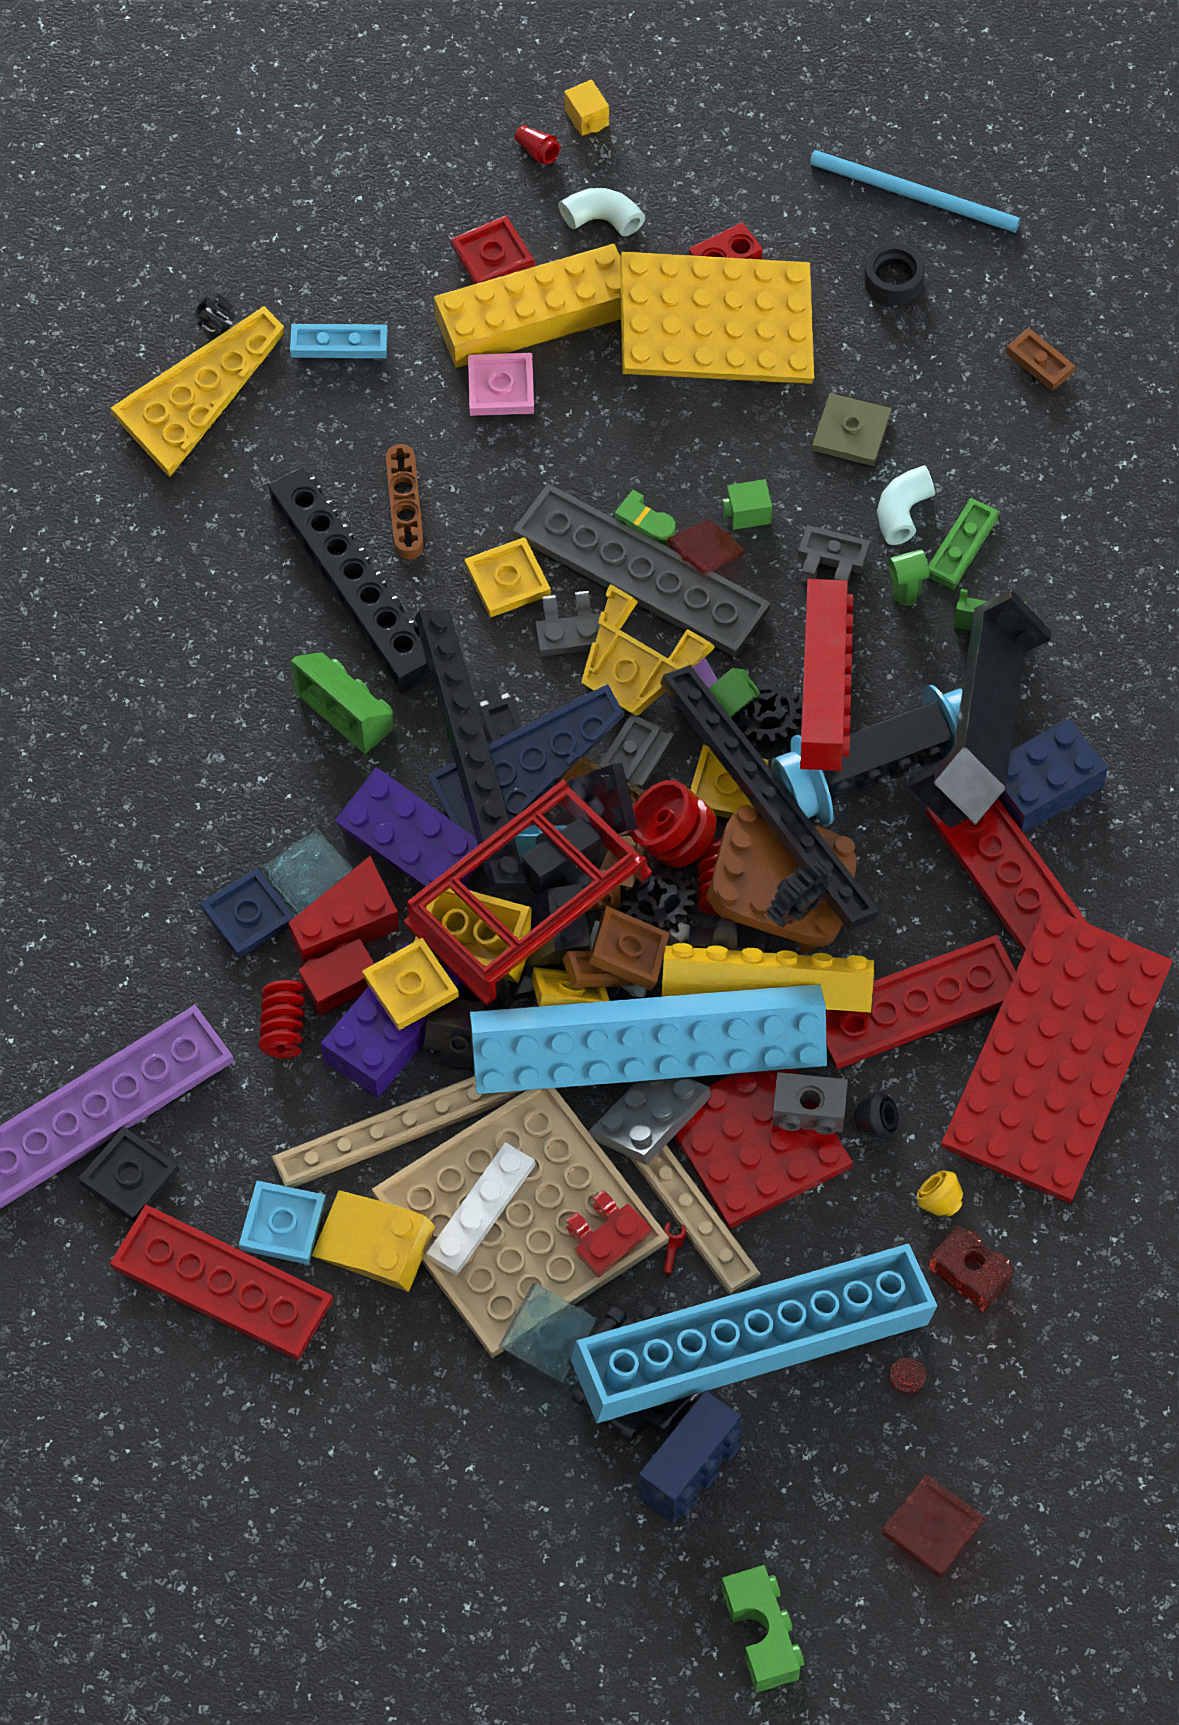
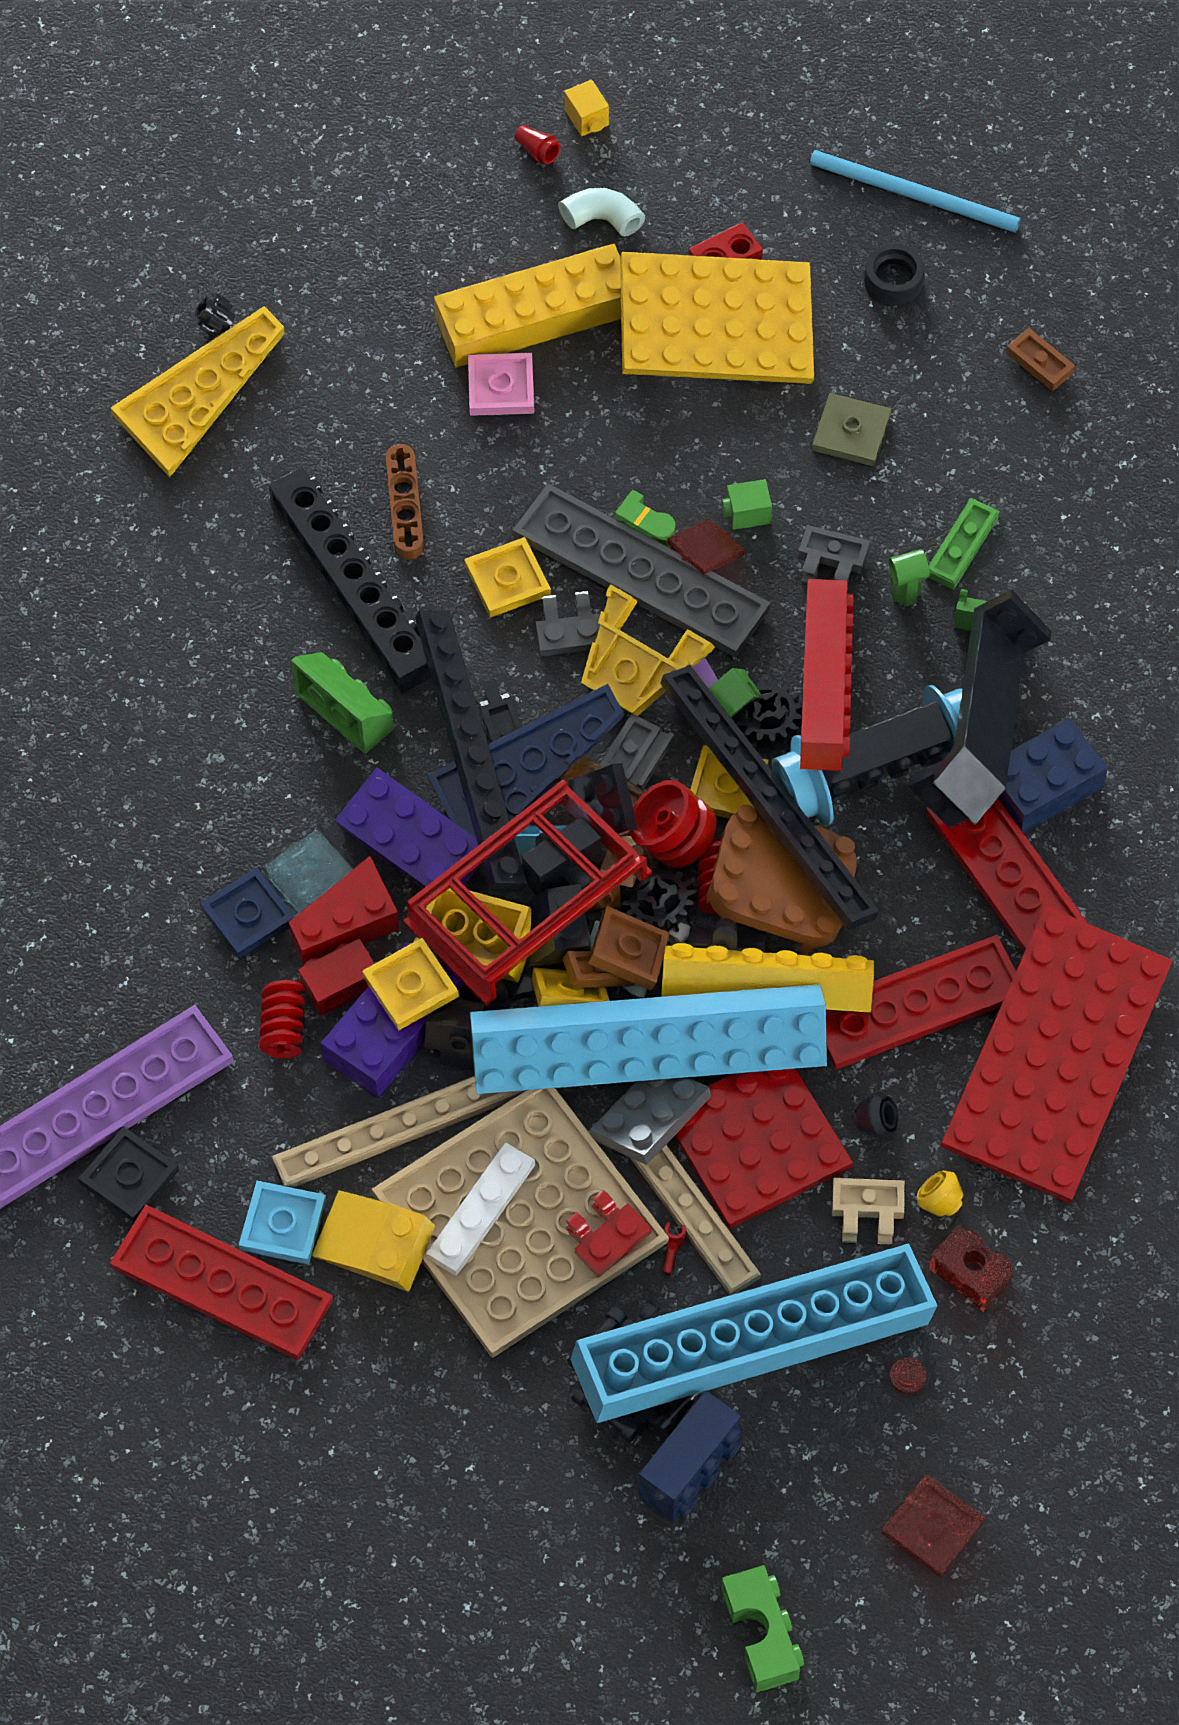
medium azure plate [290,324,388,358] -> none
red plate [450,215,535,284] -> none
clear light blue plate [498,1283,597,1383] -> none
black gear [767,861,833,927] -> none
dark grey brick [772,1072,848,1134] -> none
light aqua cylinder [877,465,935,545] -> none
none -> tan plate [832,1178,905,1244]

